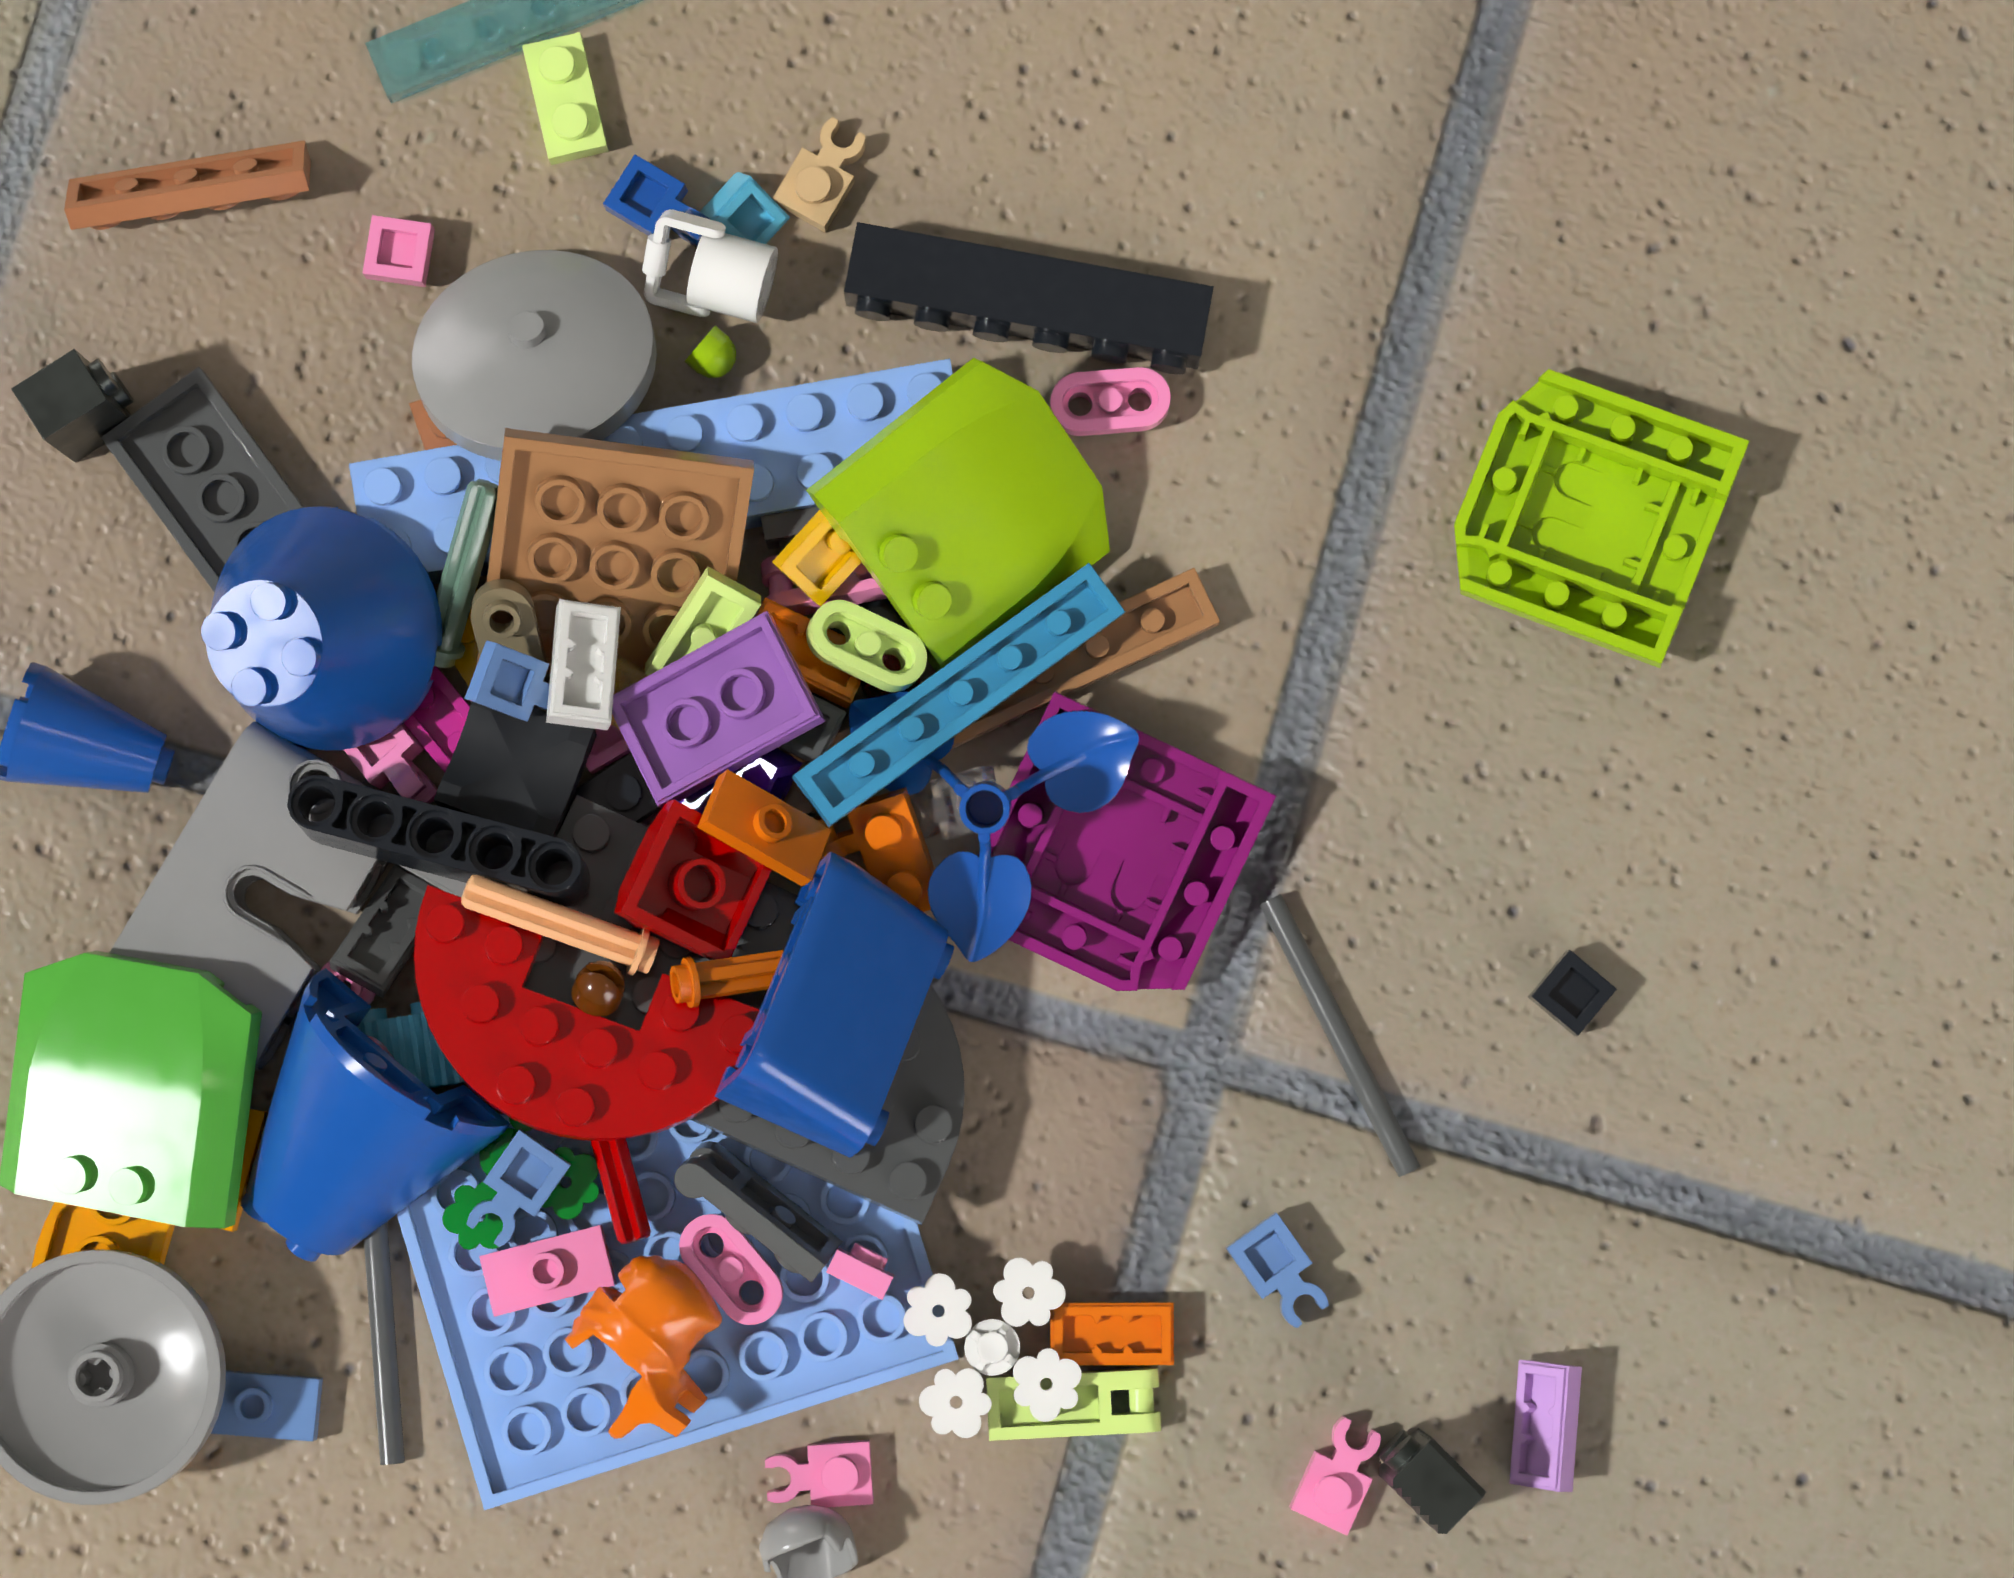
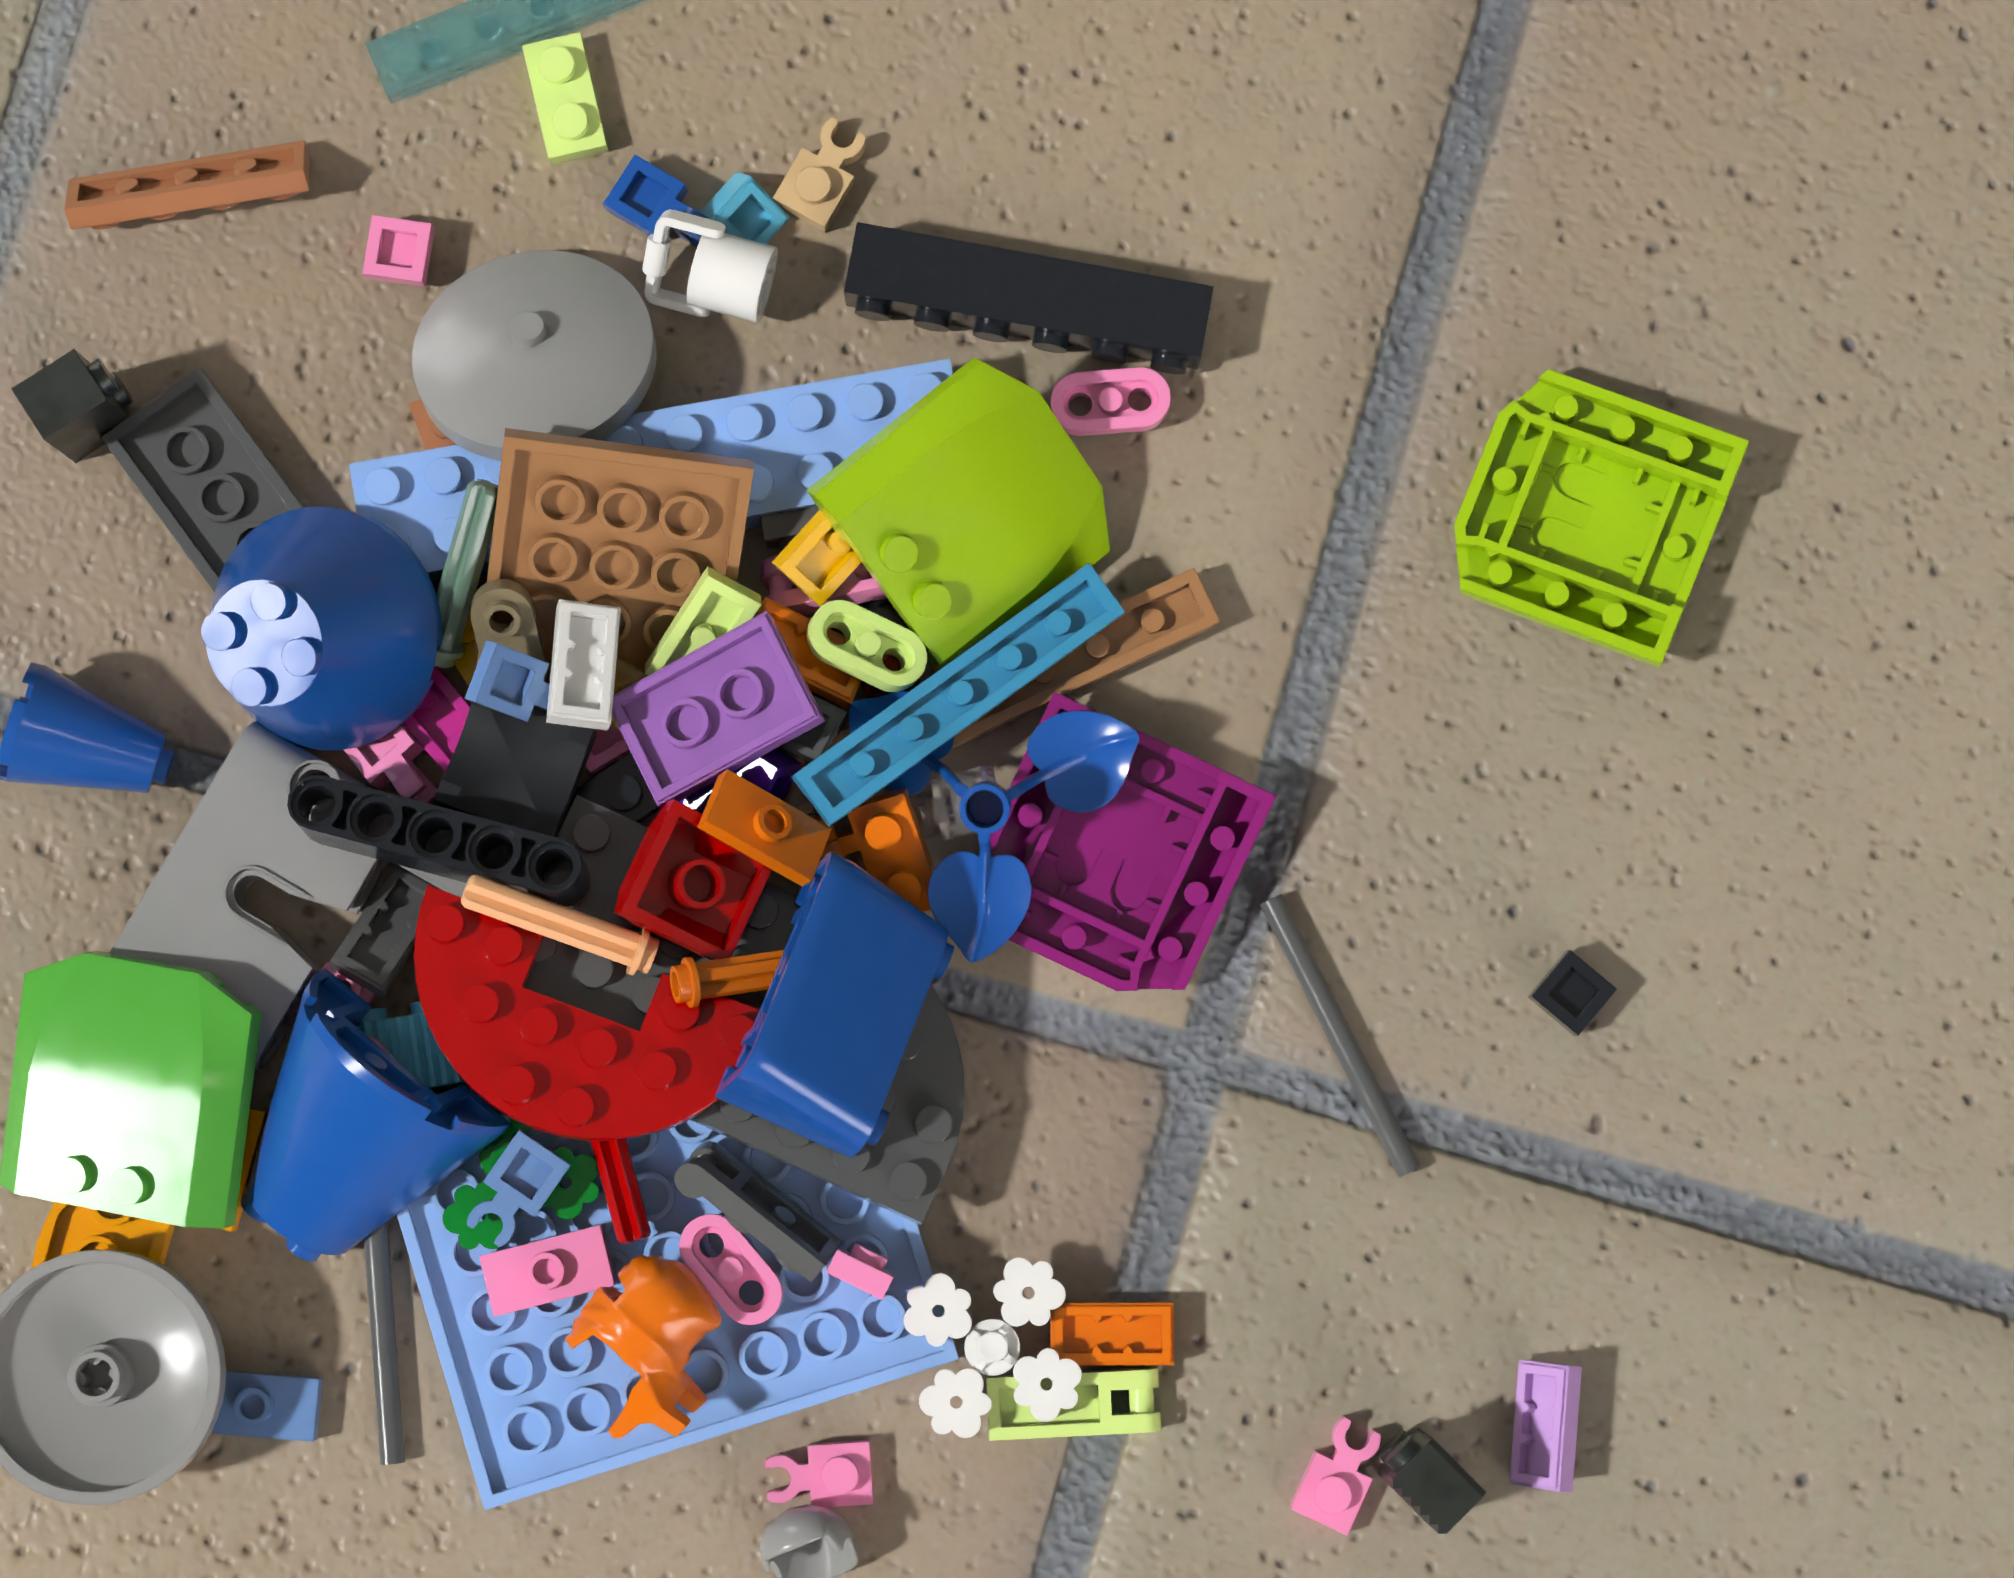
reddish brown hinge [571,960,625,1016] -> none
lime hinge [684,325,736,378] -> none
medium blue plate [1225,1212,1329,1328] -> none

